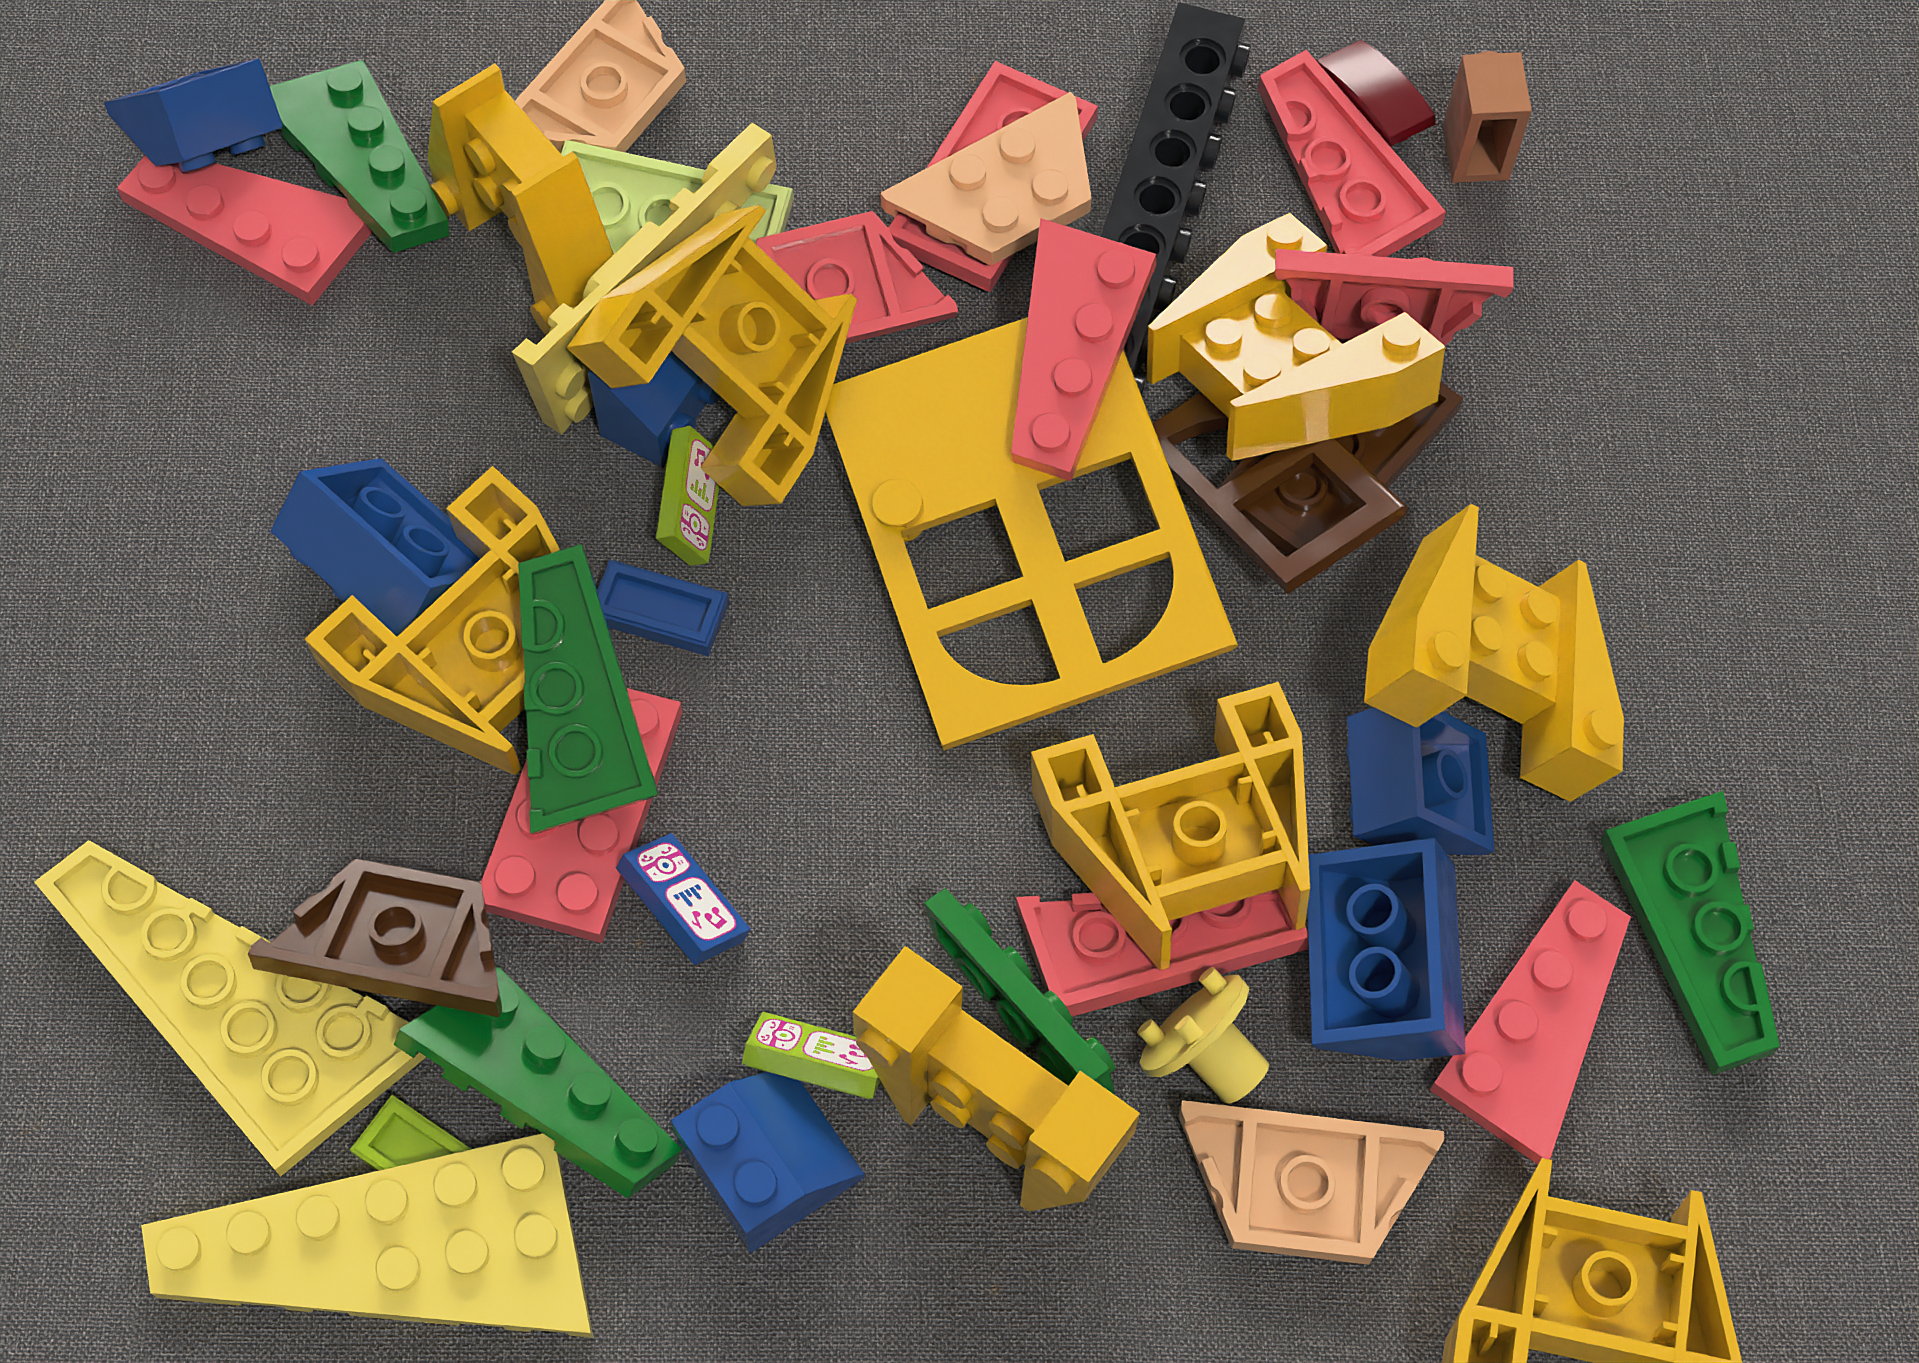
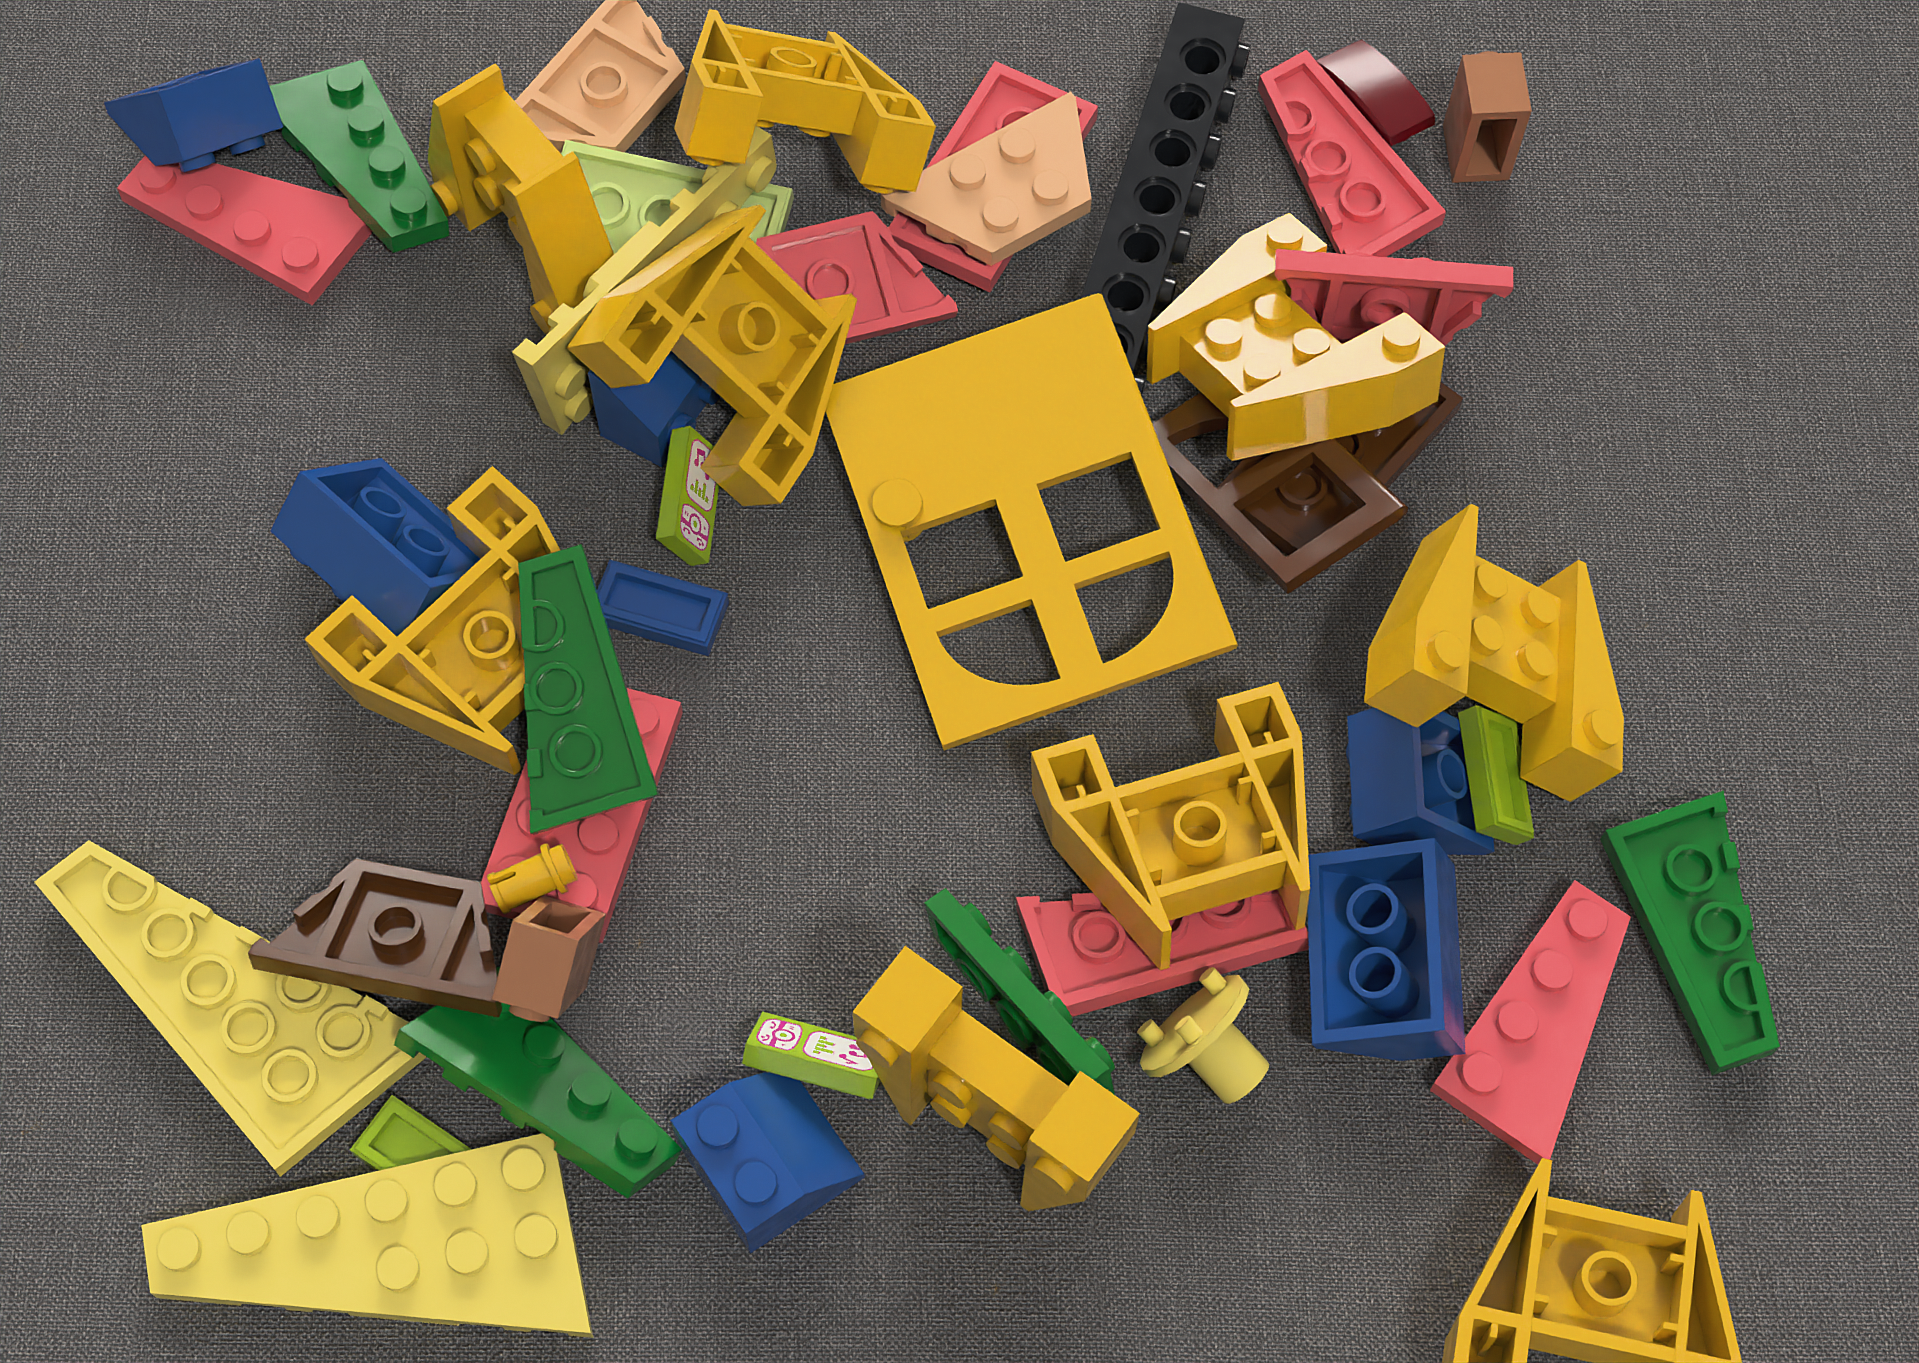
tile [616,833,751,965] -> none
coral wing [1011,218,1156,481] -> none
light nougat wing [1179,1100,1444,1265] -> none
none -> yellow pin [487,843,578,914]
none -> nougat brick [492,895,606,1022]
none -> yellow wedge [674,9,936,194]
none -> lime tile [1458,705,1534,845]

